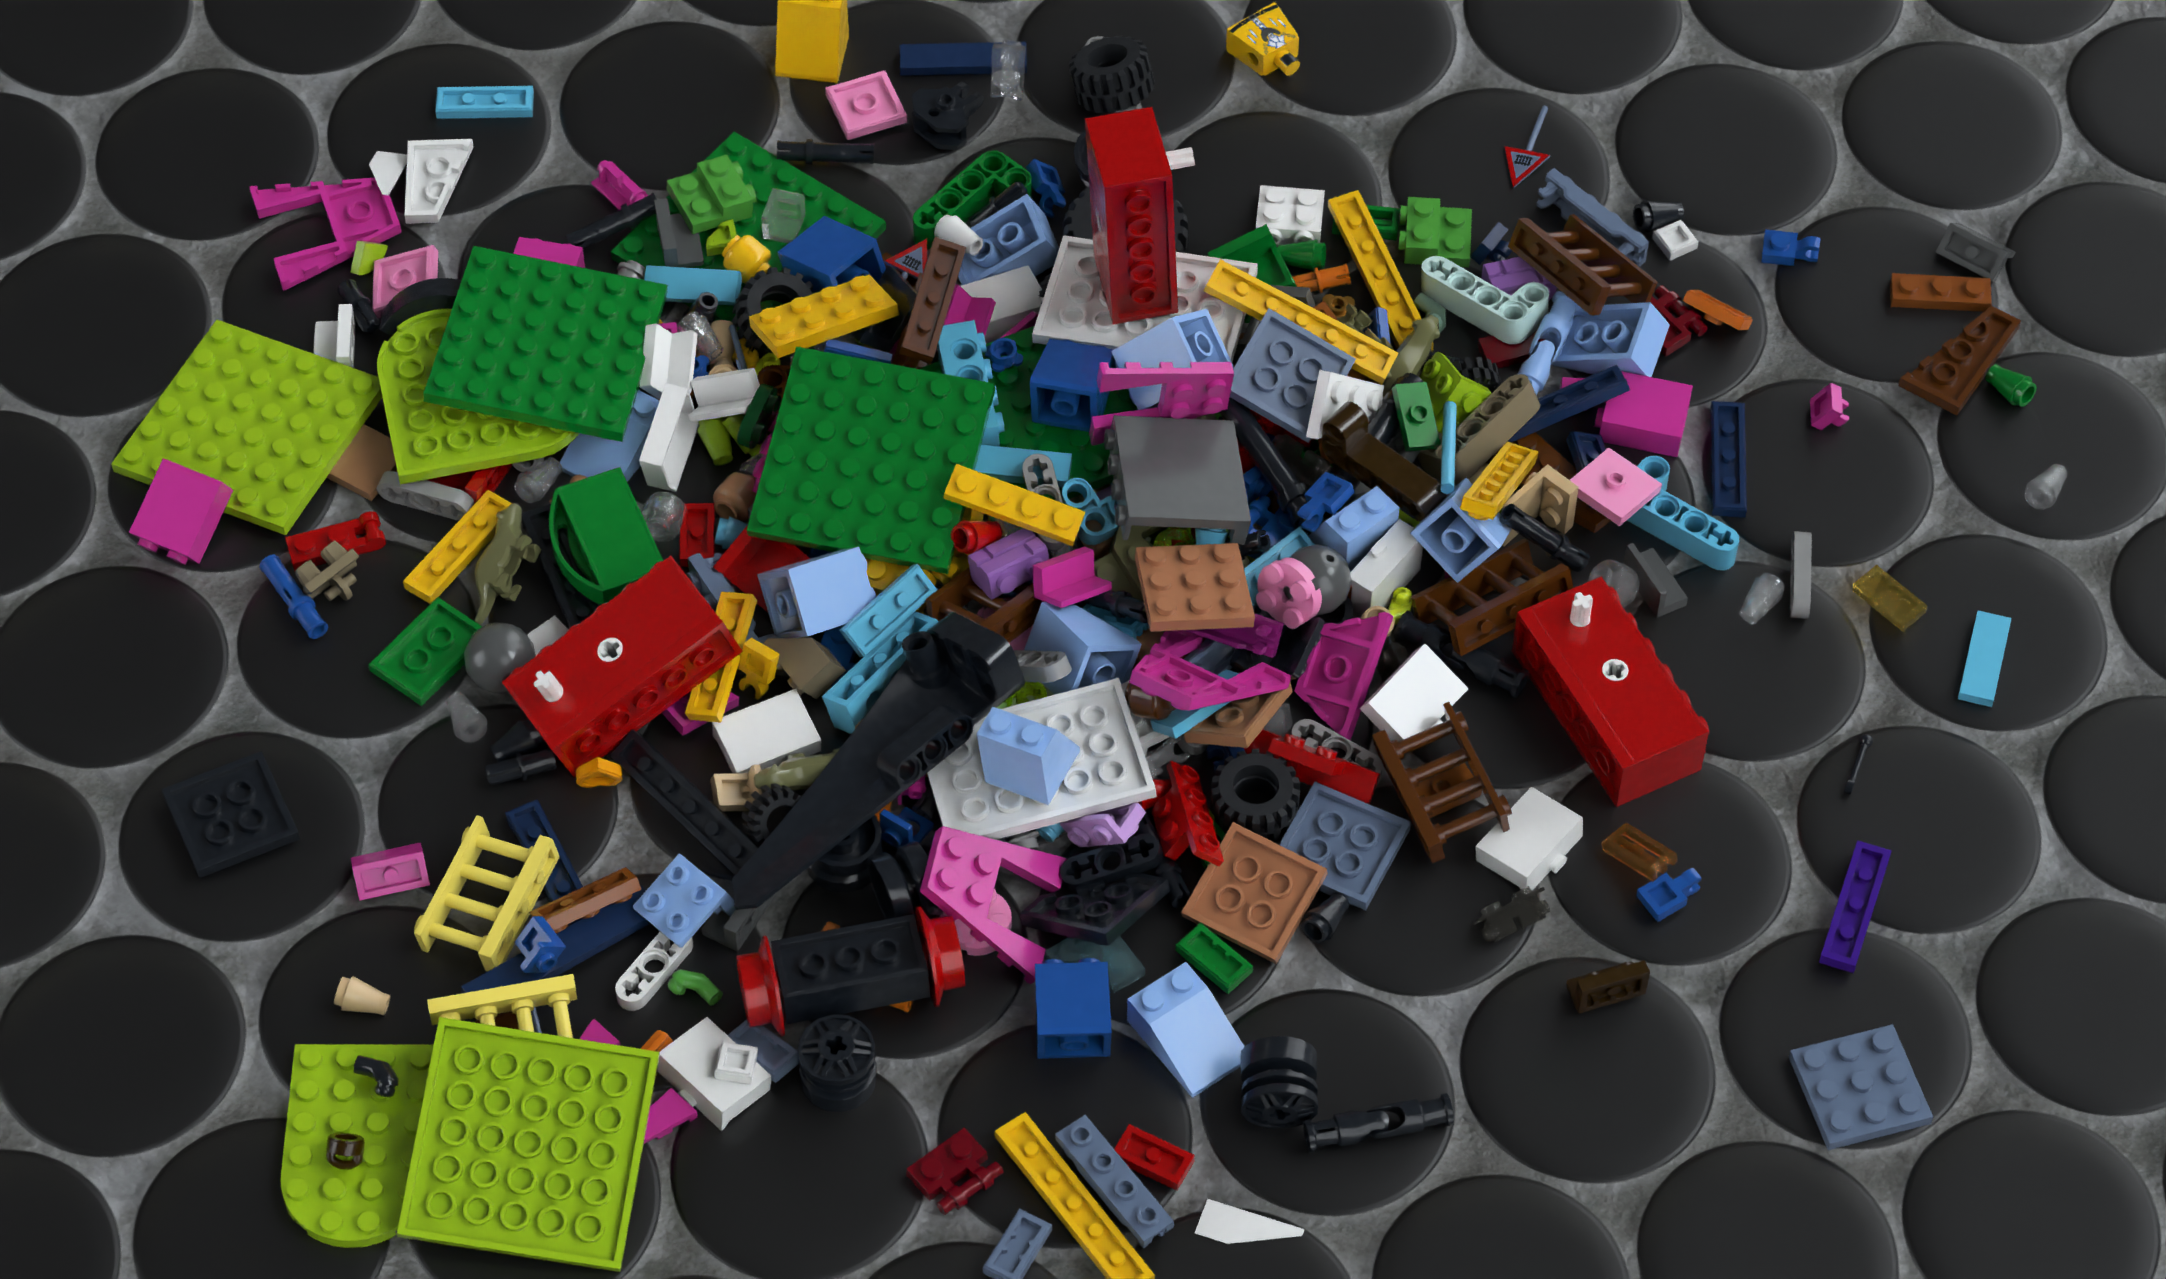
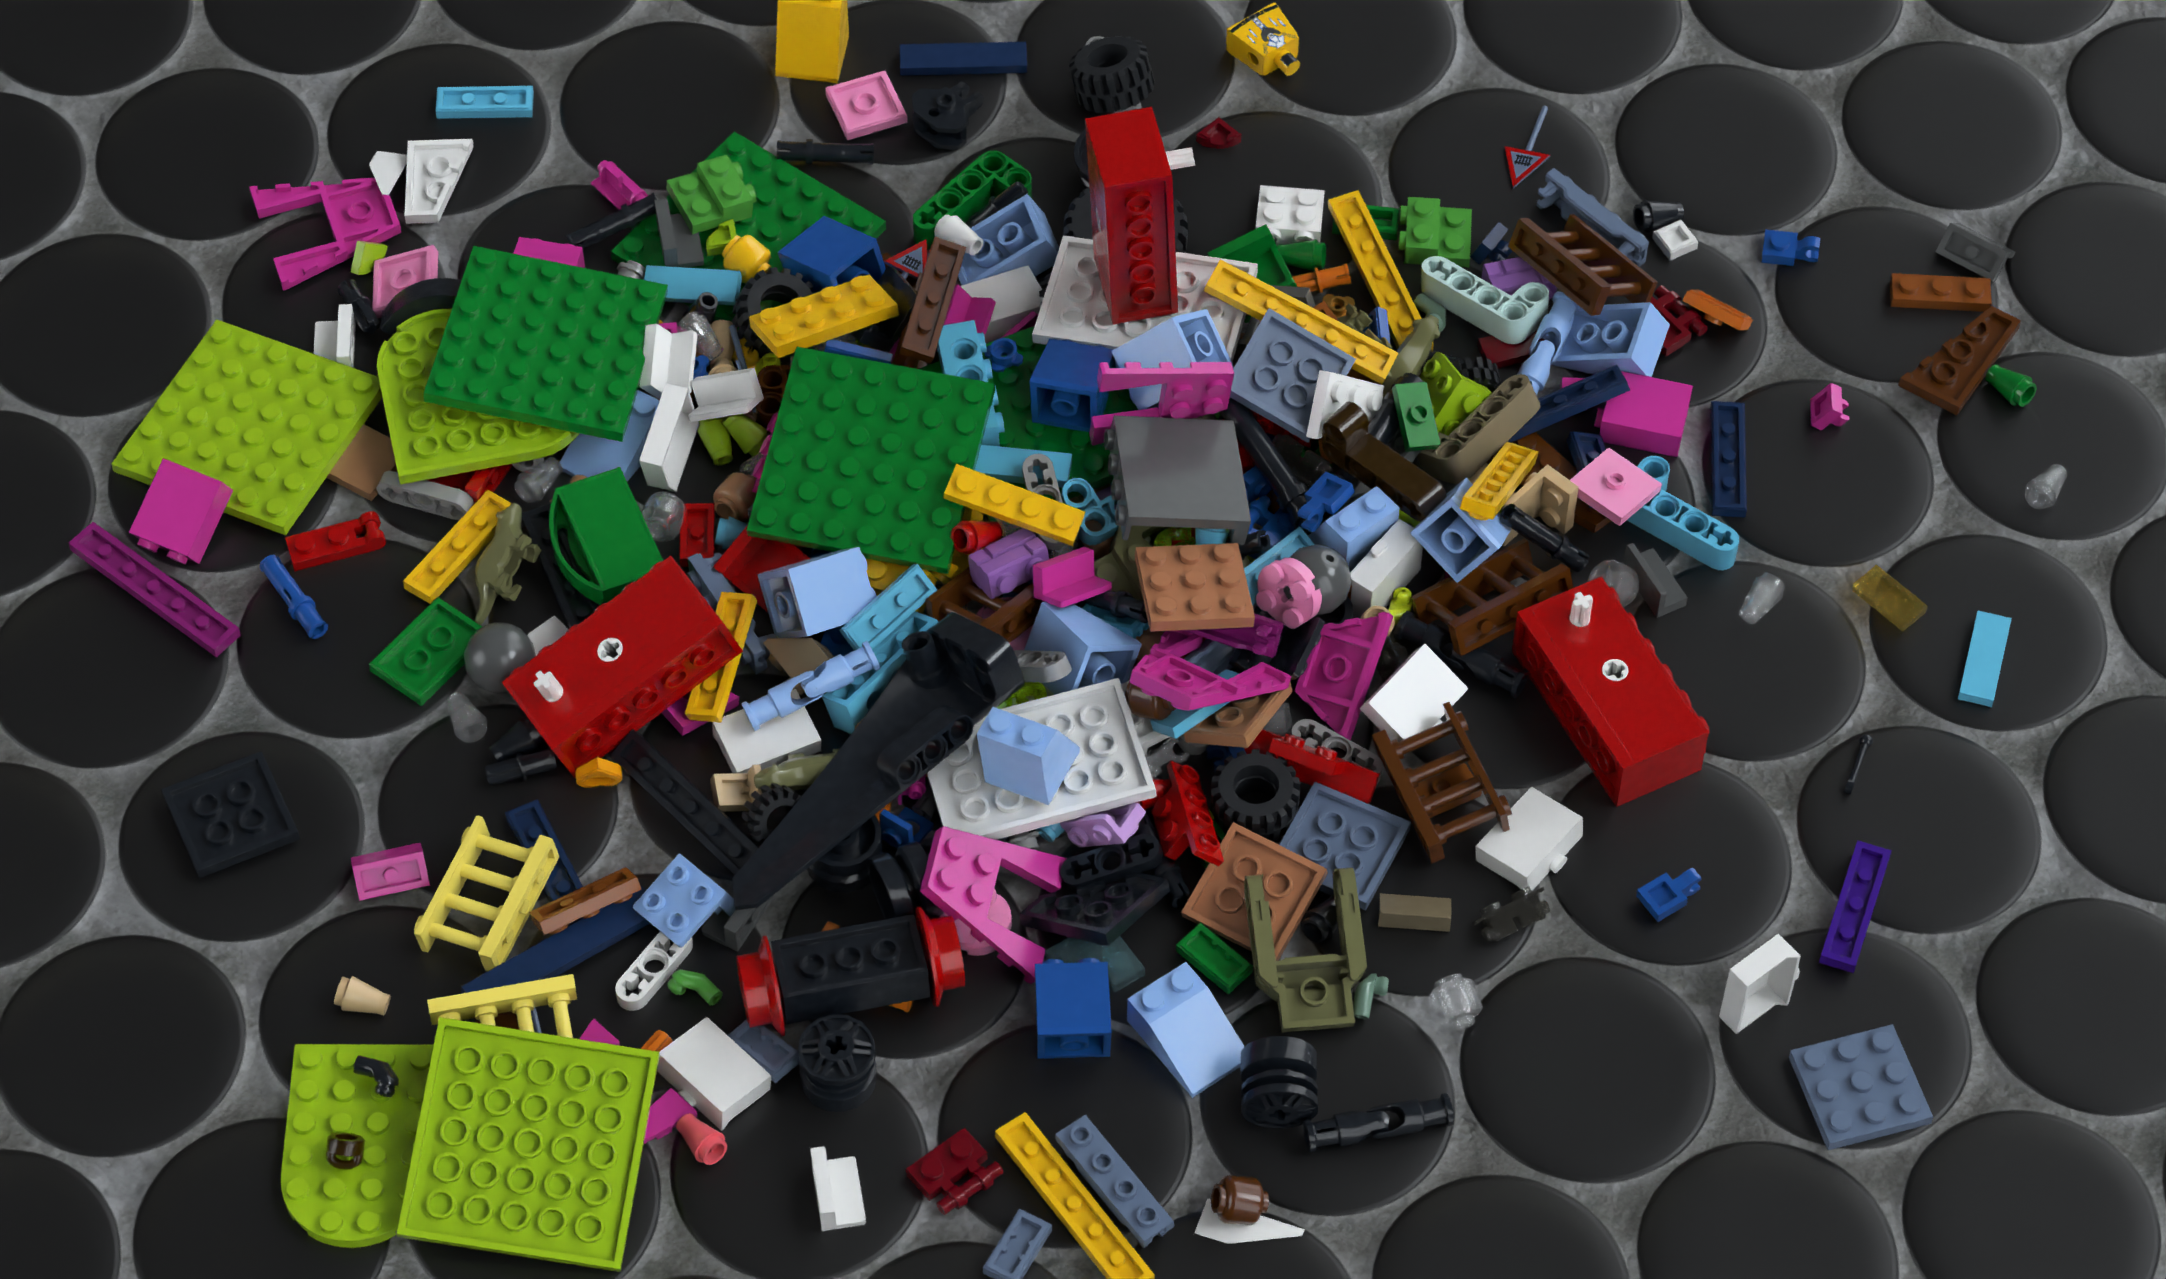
dark tan hips [295,541,359,601] -> none
blue bracket [514,916,566,973] -> none
white tile [714,1042,758,1085] -> none
dark green plate [737,383,781,449] -> none
yellow plate [738,637,780,700] -> none
clear panel [761,188,806,243] -> none
clear hips [991,40,1026,101] -> none
blue plate [1026,159,1066,218] -> none
red plate [1114,1124,1195,1191] -> none
medium azure bar [1440,401,1457,494] -> none
dark brown bracket [1566,960,1650,1014] -> none
clear orange tile [1601,822,1678,882] -> none
light grey beam [1790,531,1812,619] -> none
none -> magenta plate [69,522,241,658]
none -> coral cone [676,1113,727,1165]
none -> light blue piece [741,641,881,731]
none -> white panel [810,1146,866,1231]
none -> dark red tile [1196,117,1242,149]
none -> reddish brown head [1211,1175,1269,1225]
none -> olive plate [1244,867,1367,1033]
none -> sand green arm [1353,974,1389,1019]
none -> dark tan slope [1378,893,1451,932]
none -> clear head [1430,974,1482,1030]
none -> white container [1719,934,1801,1034]

